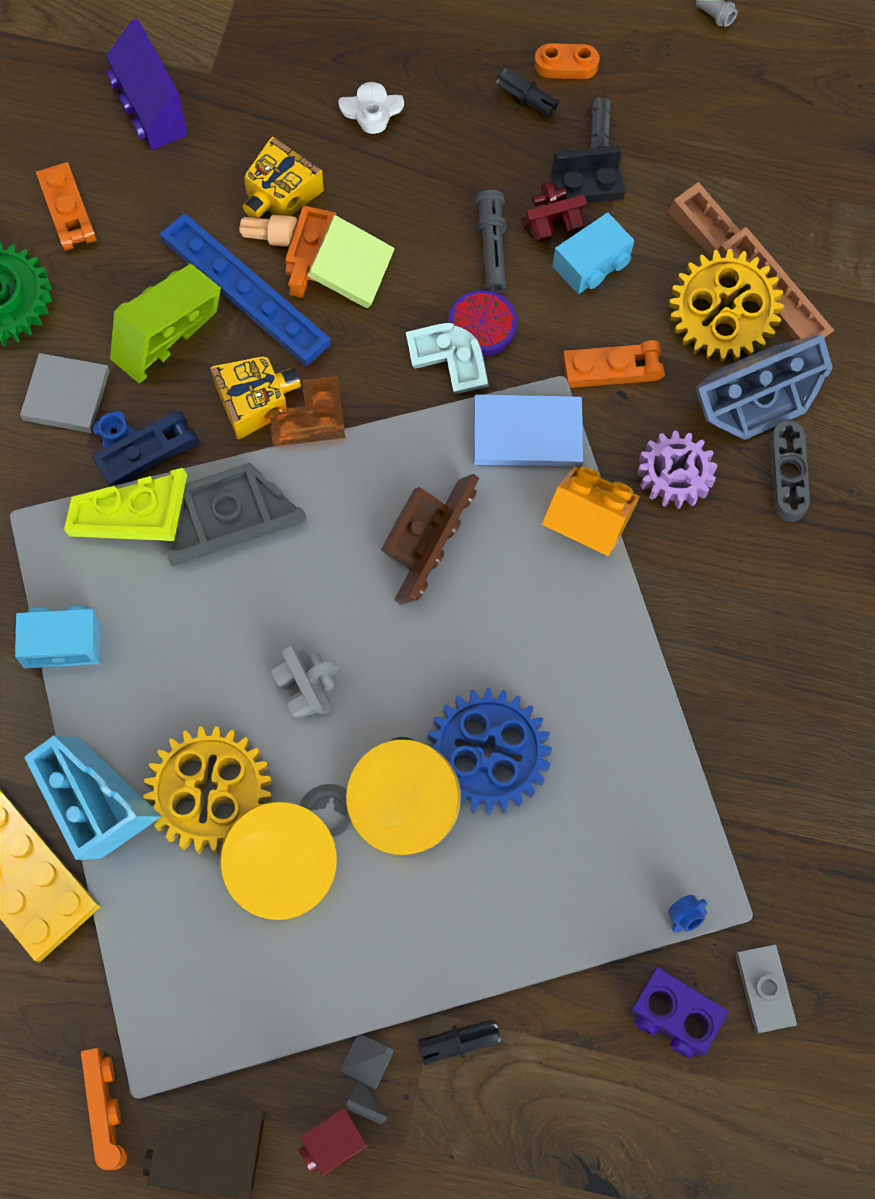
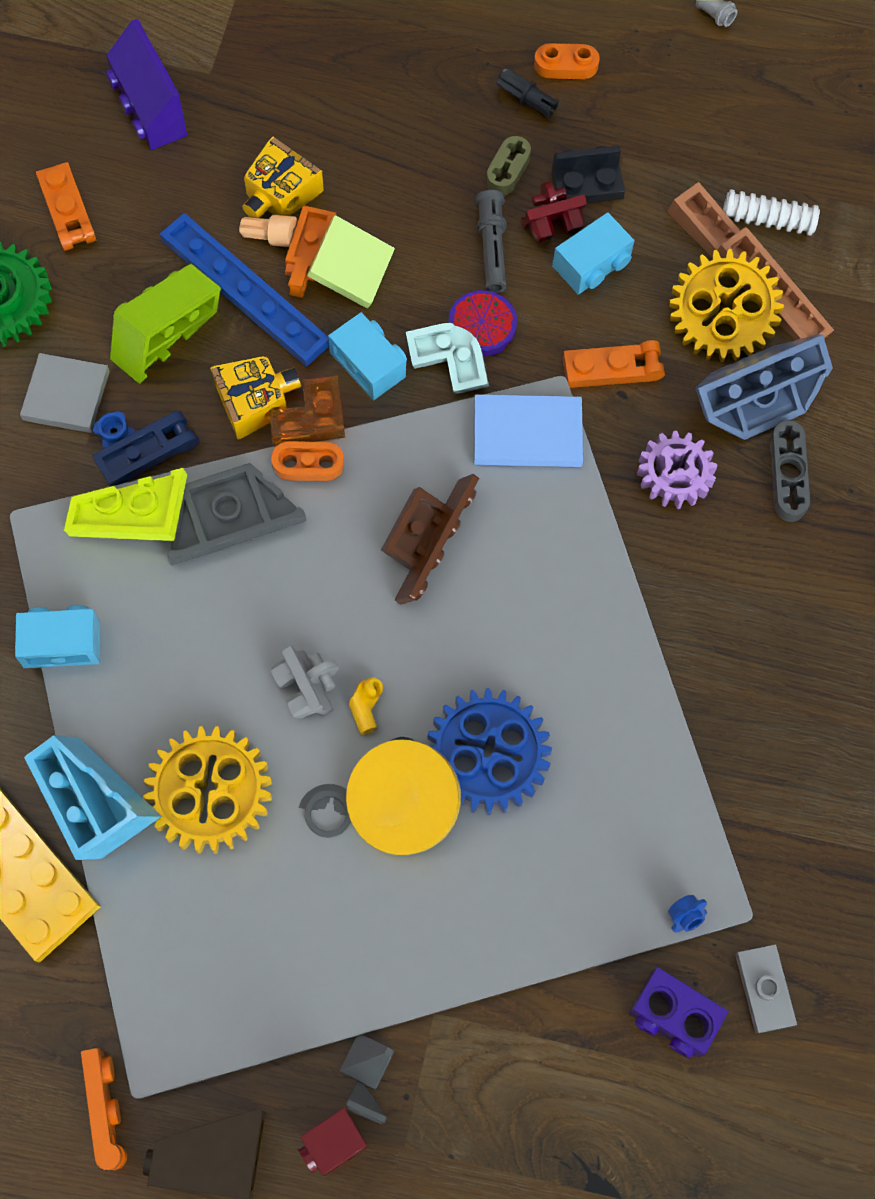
yellow piece [219,802,337,920] -> none
white plate [338,82,404,134] -> none
black axle [418,1020,501,1065] -> none
light orange slope [541,466,640,556] -> none
dark grey axle [590,97,611,149] -> none
none -> orange plate [271,441,344,481]
none -> medium azure brick [328,312,407,401]
none -> yellow arm [349,677,383,736]
none -> olive beam [486,136,531,196]
none -> white piece [723,189,820,236]

